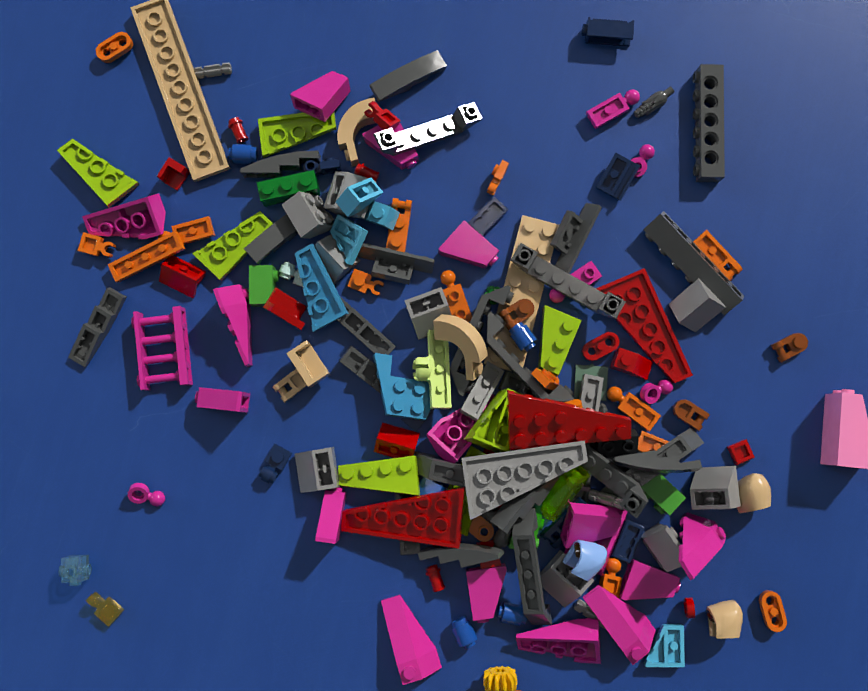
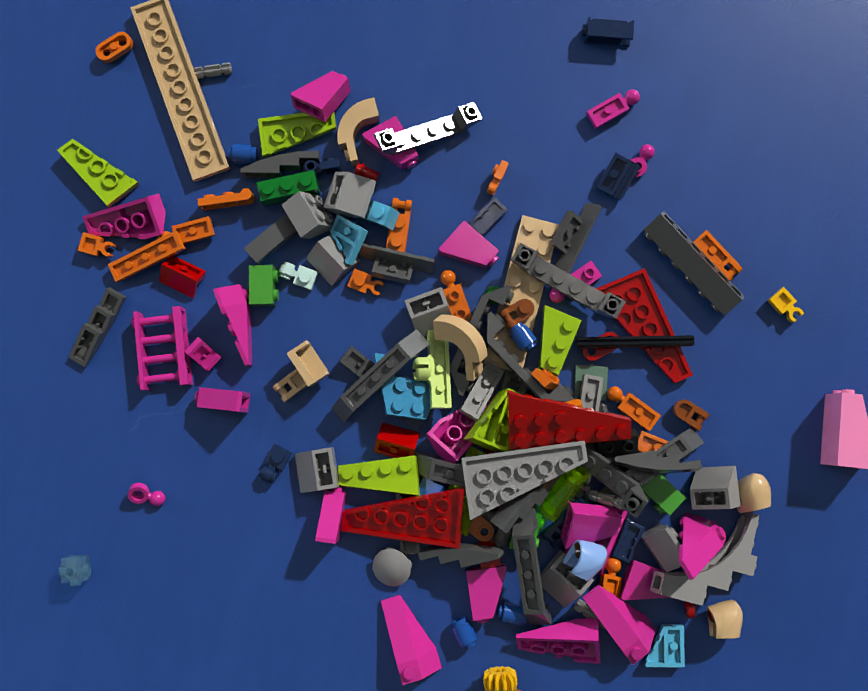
clear yellow plate [86,592,124,627] -> none
red panel [157,157,190,191] -> none
lime wing [192,211,273,281] -> none
red pin [228,117,249,144] -> none
red panel [263,287,307,330] -> none
dark azure wing [295,244,349,332] -> none
medium azure slope [336,178,384,217] -> none
dark grey slope [337,297,396,355] -> none
red plate [364,101,401,130] -> none
dark grey slope [369,50,447,102] -> none
red pin [425,564,446,592] -> none
red slope [609,348,653,381] -> none
dark grey piece [634,86,674,118] -> none
dark pink plate [640,379,673,404] -> none
light grey slope [669,278,726,332] -> none
dark grey brick [693,64,725,183] -> none
red tile [727,439,755,465] -> none
orange plate [759,590,787,632] -> none
dark orange plate [771,333,808,362] -> none
none -> dark pink bracket [184,337,221,371]
none -> orange plate [197,188,255,211]
none -> dark grey slope [331,329,430,423]
none -> light grey dish [372,547,412,587]
none -> black axle [576,335,695,348]
none -> light grey arch [649,512,759,606]
none -> yellow plate [767,287,804,323]

